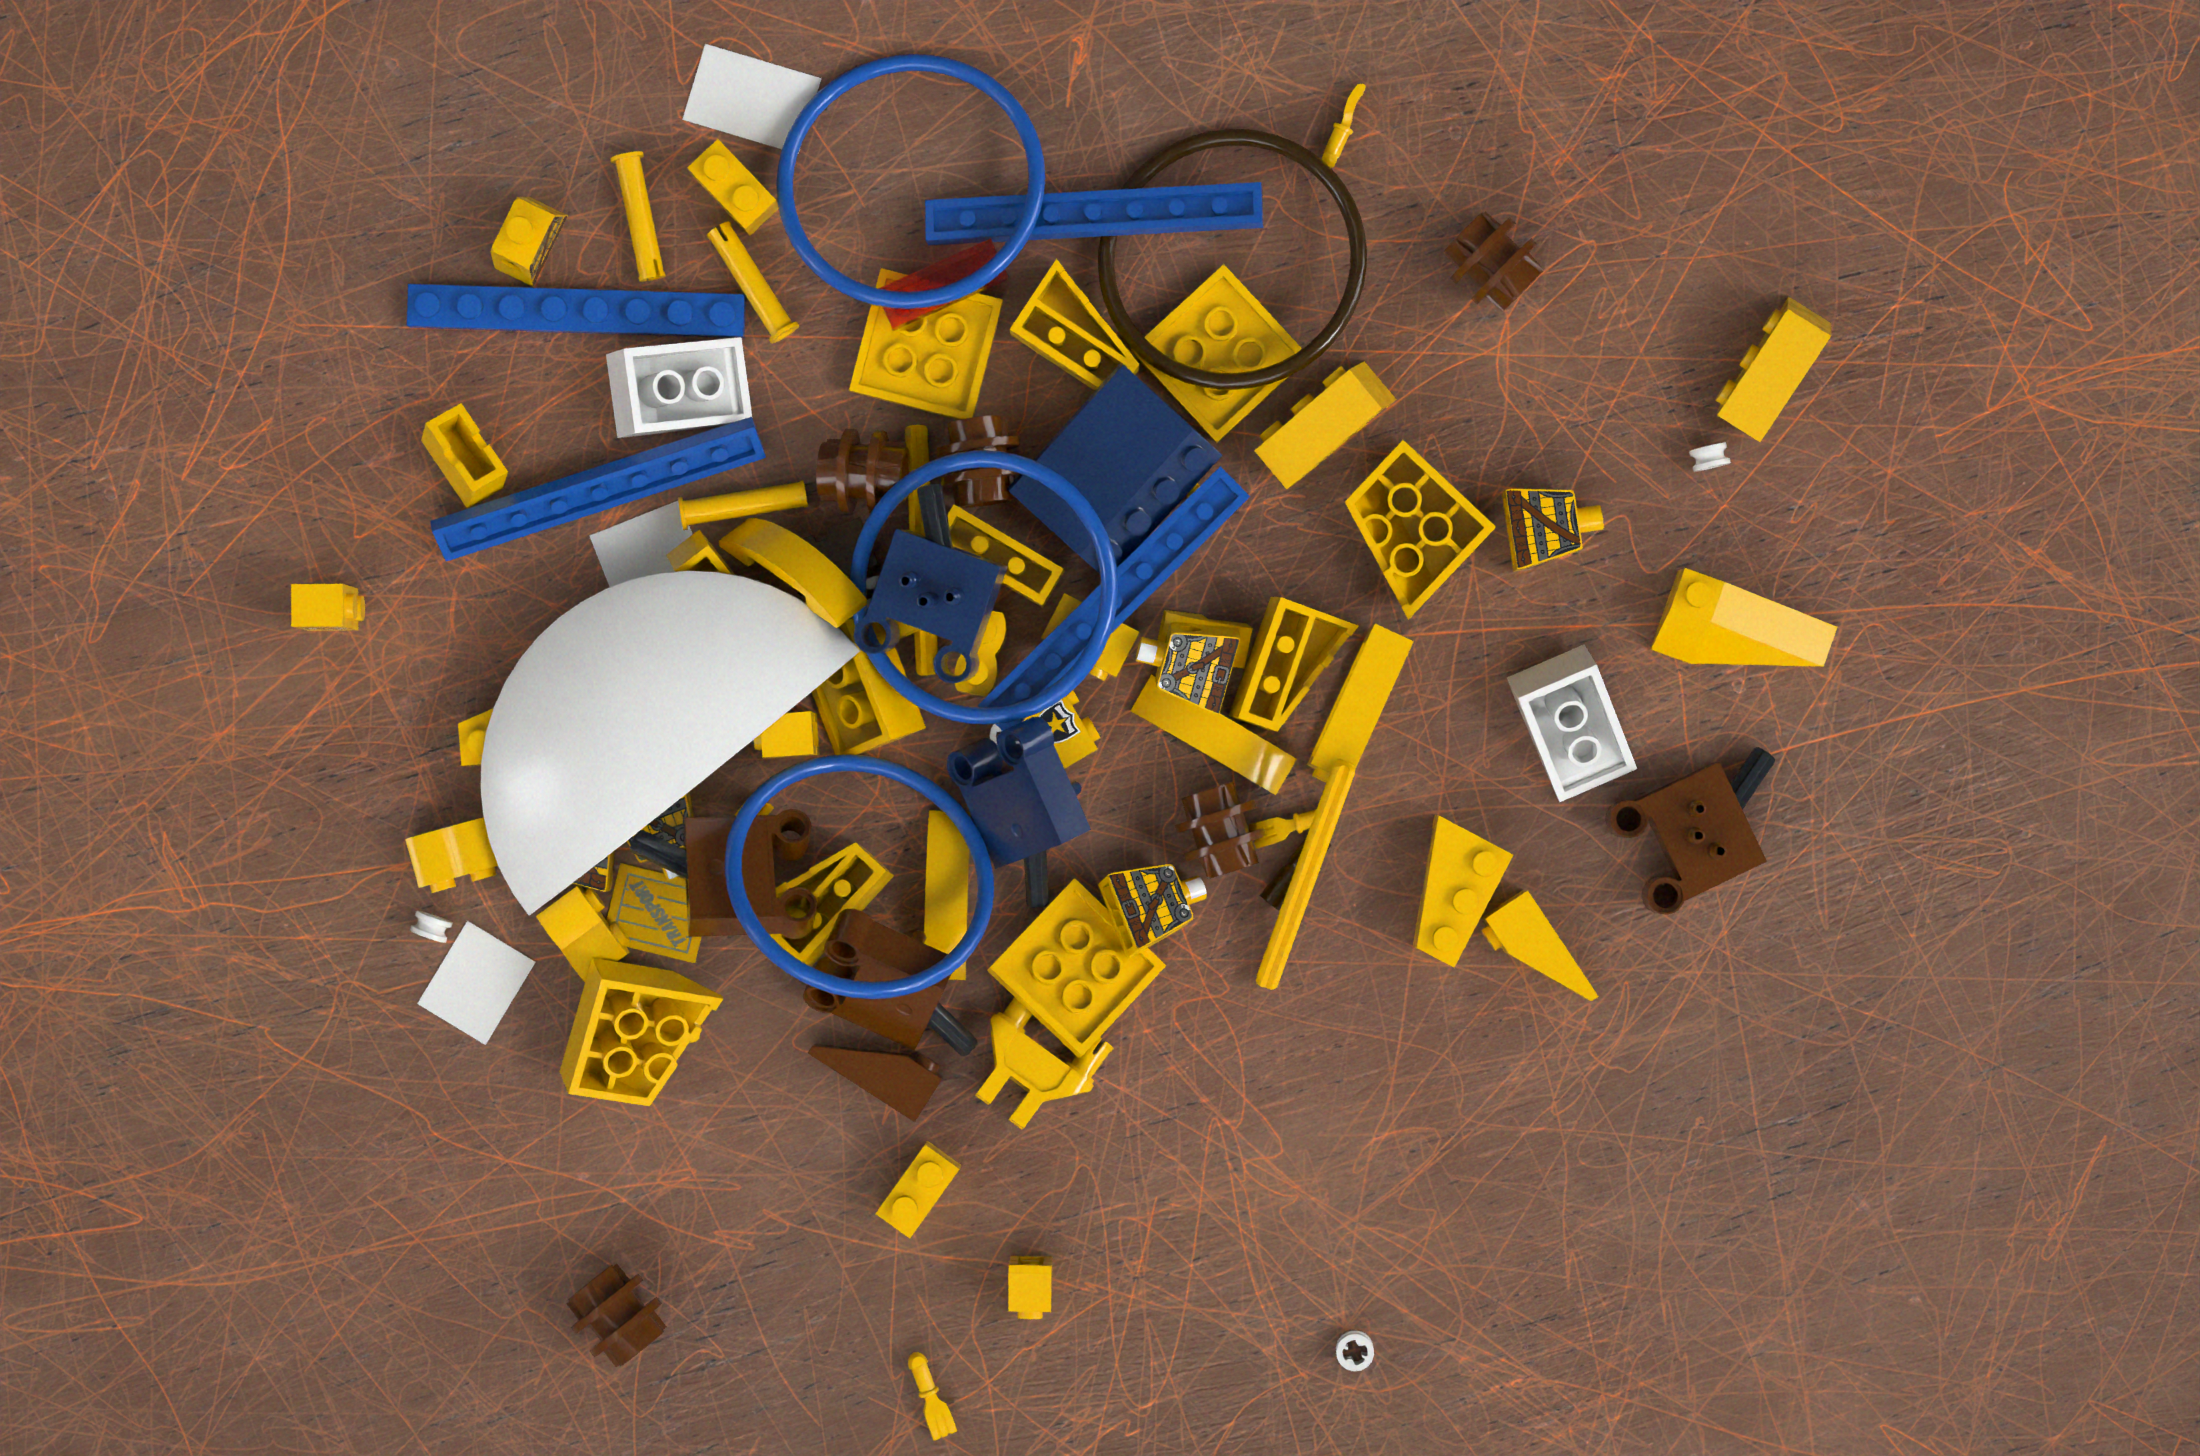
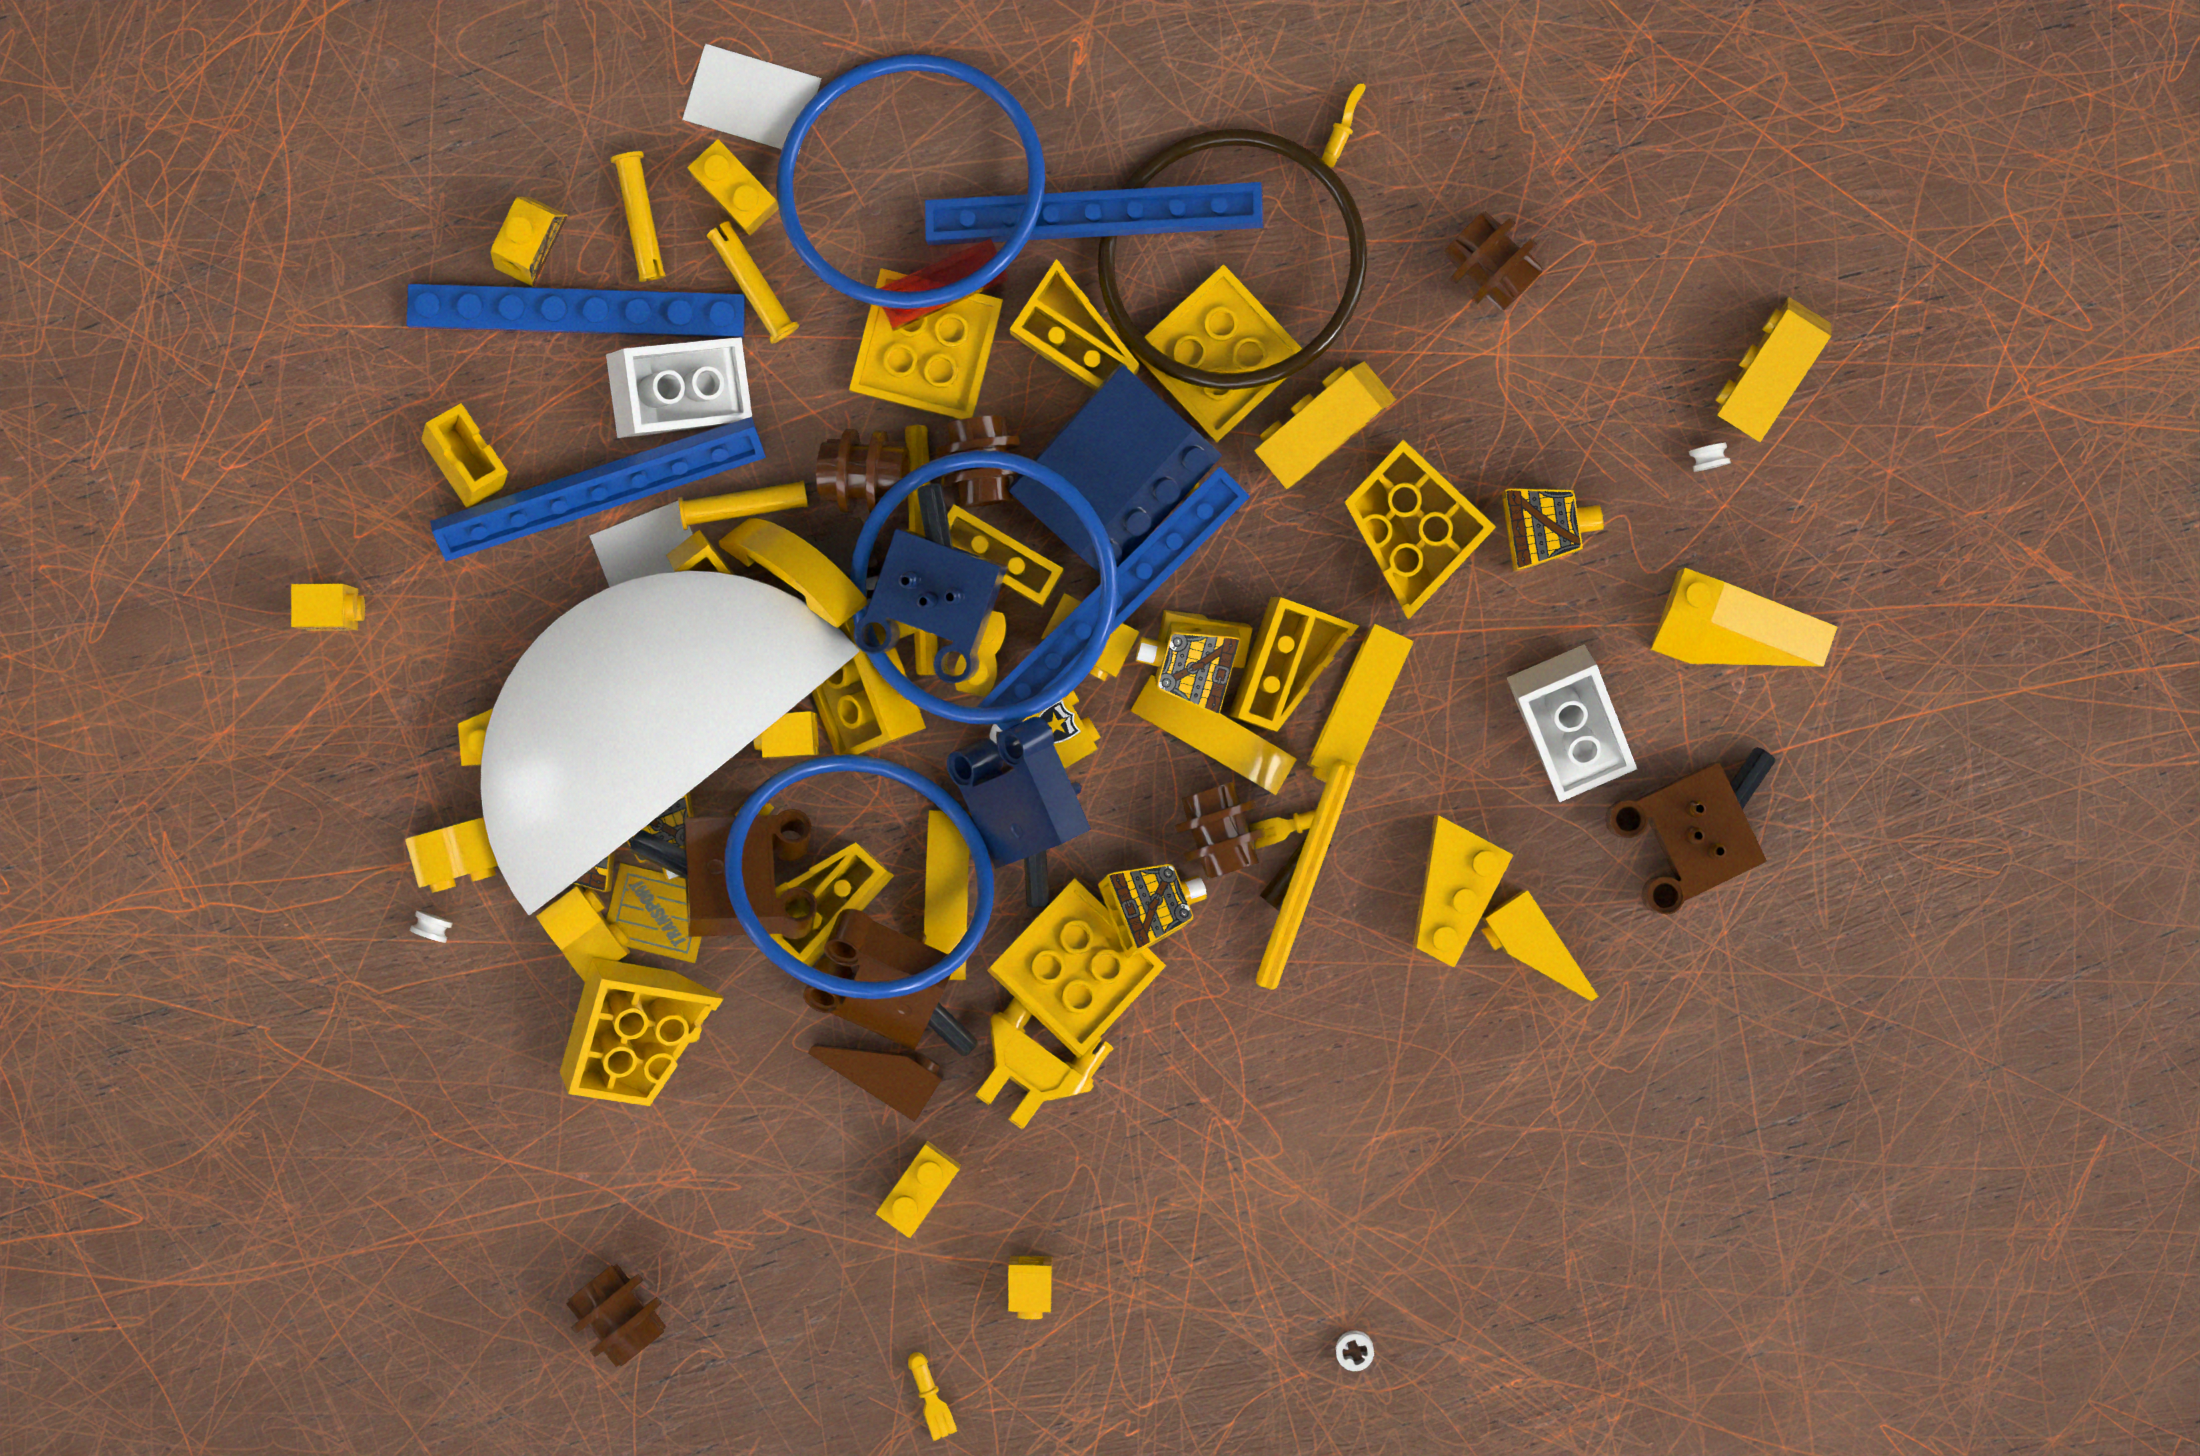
white sticker [417,921,536,1045] -> none

